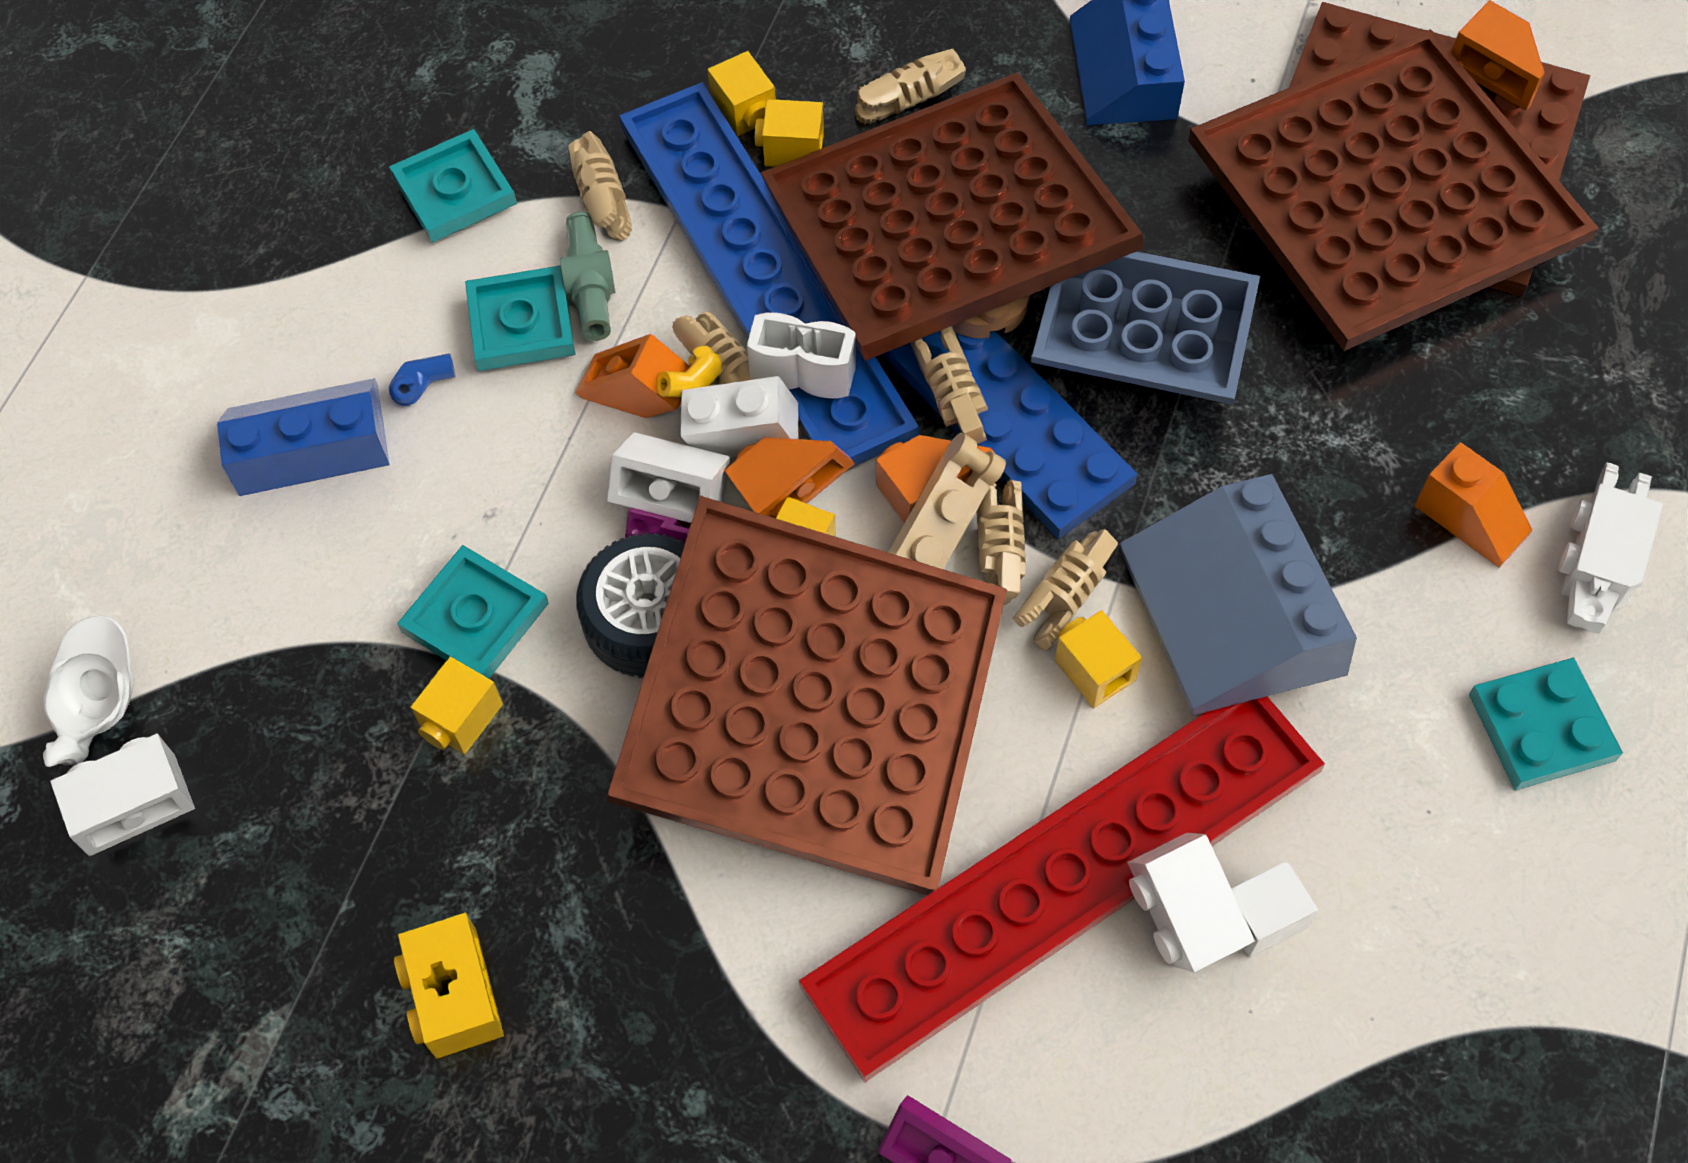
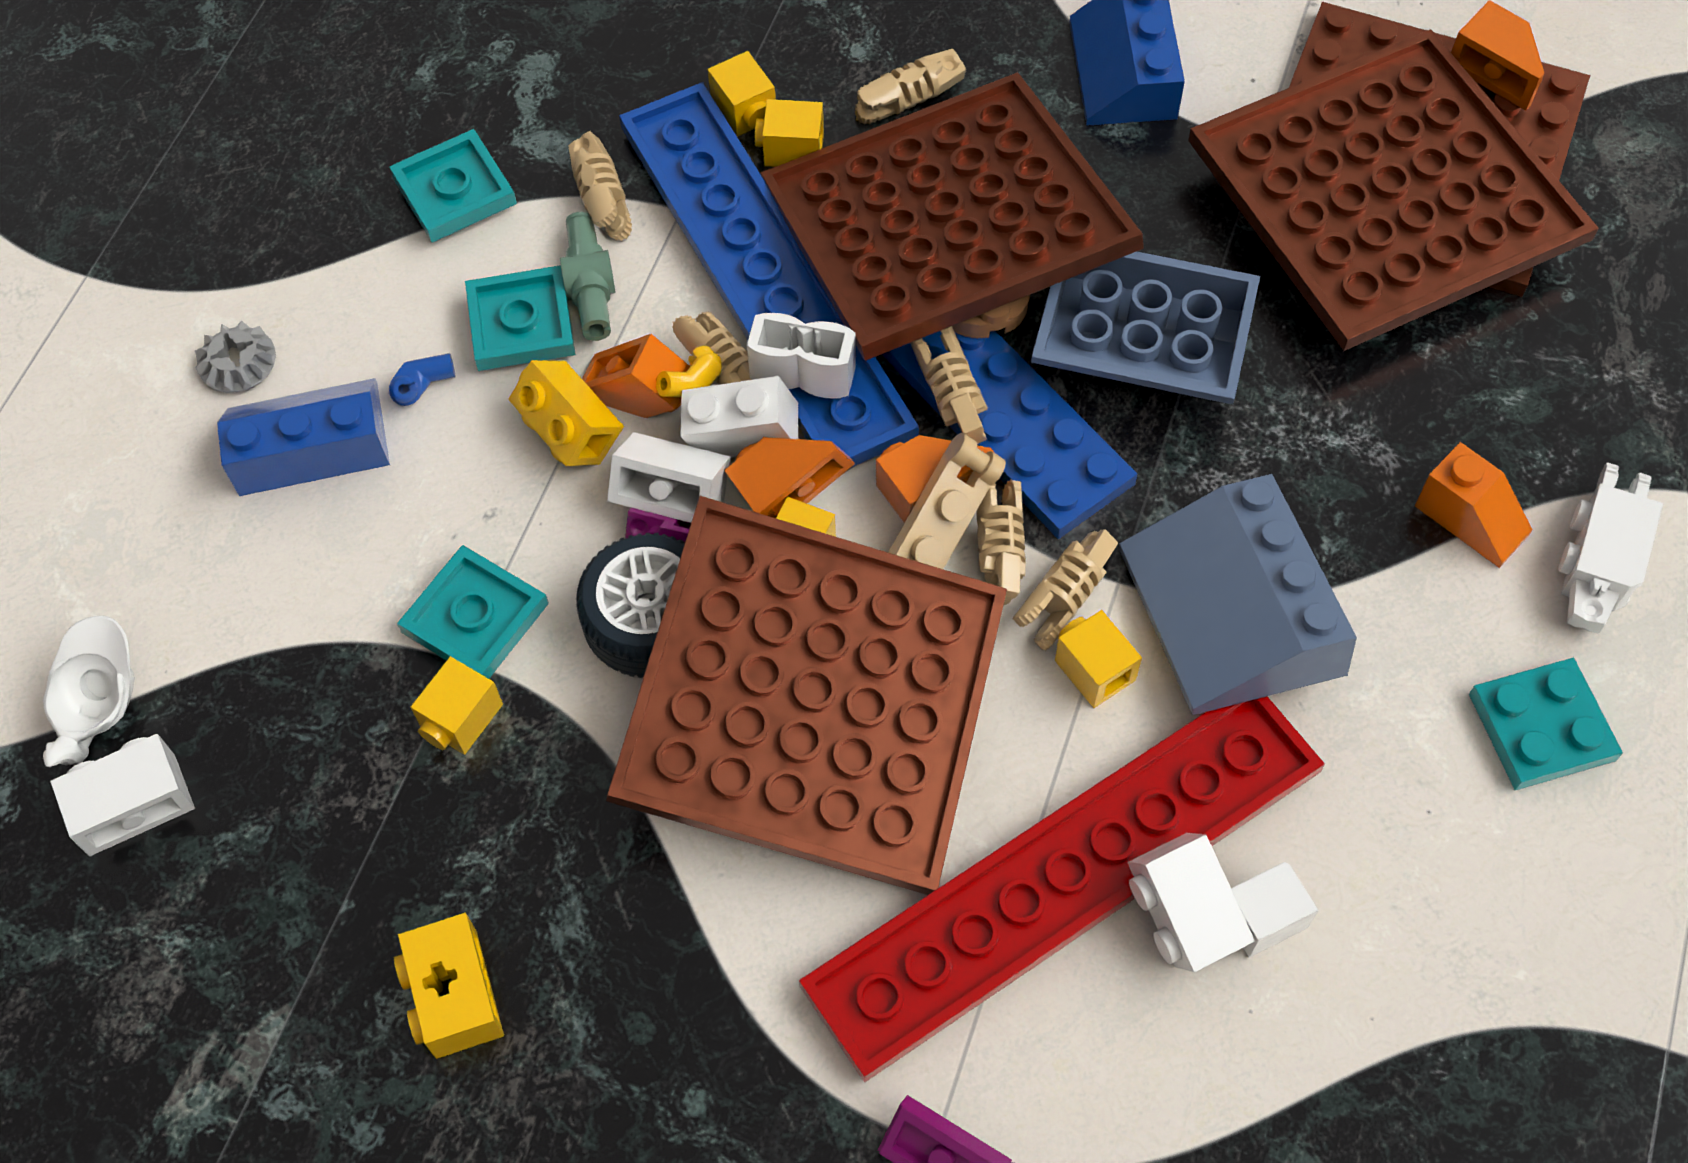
none -> light grey gear [195,320,276,392]
none -> yellow brick [508,360,624,466]

